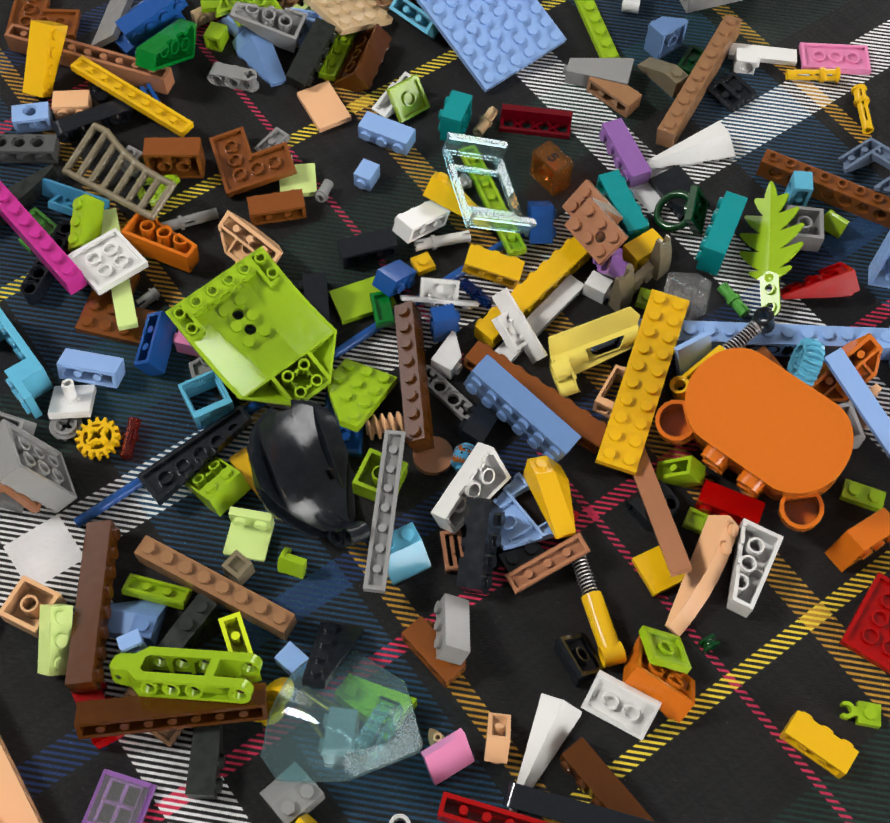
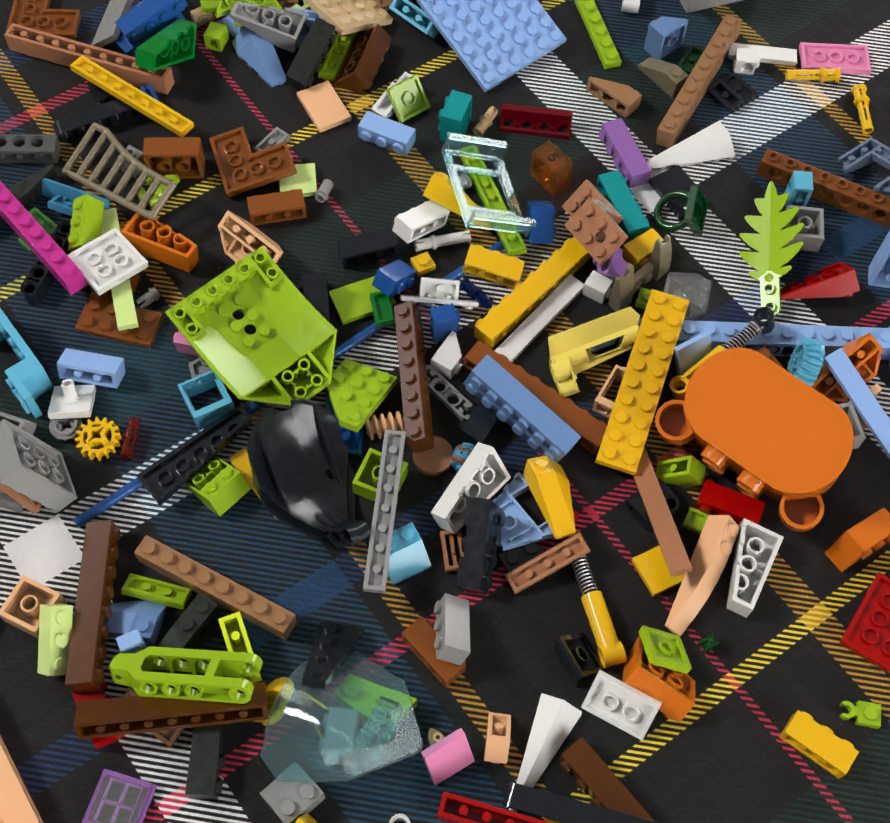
light blue brick [11,101,53,134] -> none
yellow wedge [22,20,68,98] -> none
light nougat brick [51,90,93,120] -> none
blue brick [133,311,177,377] -> none
light grey pin [161,207,219,231] -> none
light grey piece [207,62,260,92] -> none
dark tan brick [221,550,255,586] -> none
yellowish green bracket [223,506,275,562] -> none
light blue brick [274,641,309,681] -> none
lime tile [277,547,307,579] -> none
light blue brick [353,158,380,192] -> none
white bracket [491,287,548,364] -> none
light grey slope [562,58,634,88] -> none
teal brick [695,191,748,276] -> none
bright green pin [717,282,751,318] -> none
lime tile [824,209,849,238] -> none
lime plate [839,479,886,512] -> none

